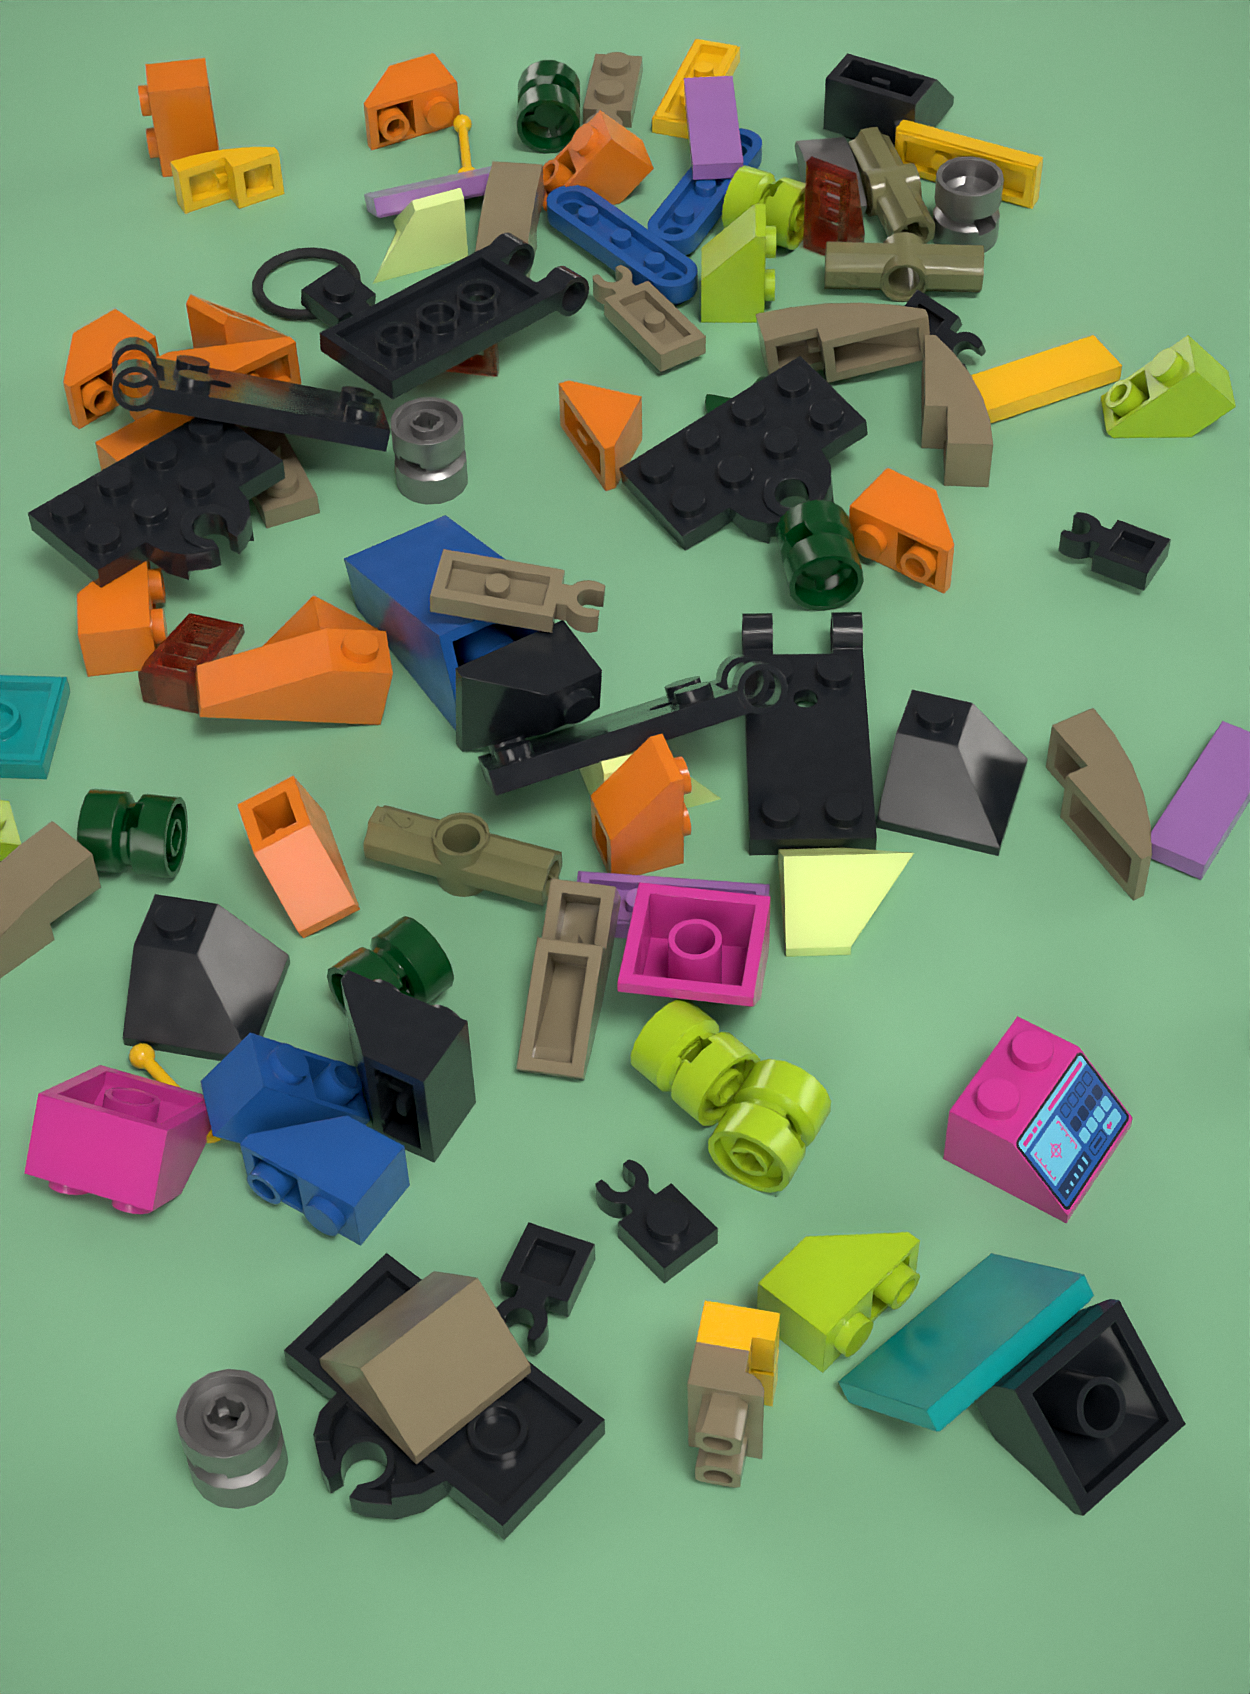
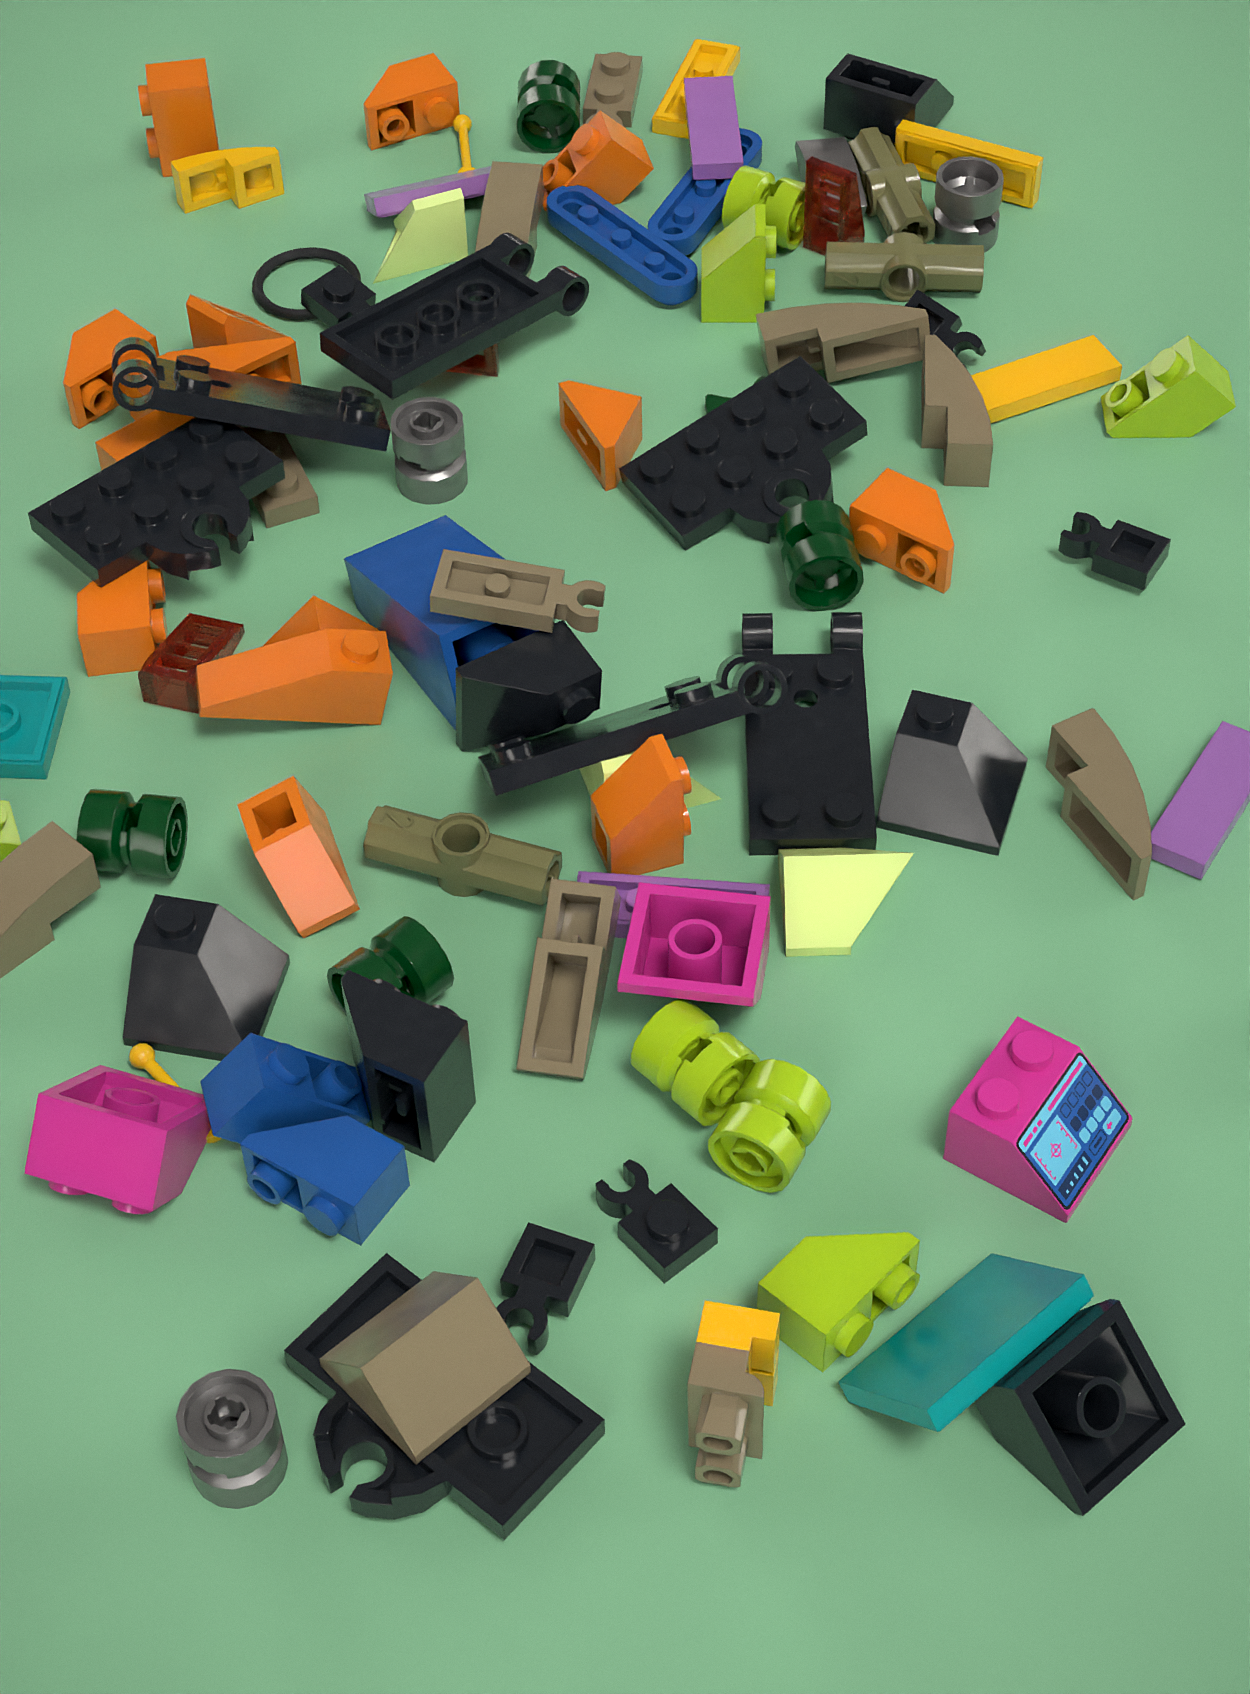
dark tan plate [593,265,706,372] -> none

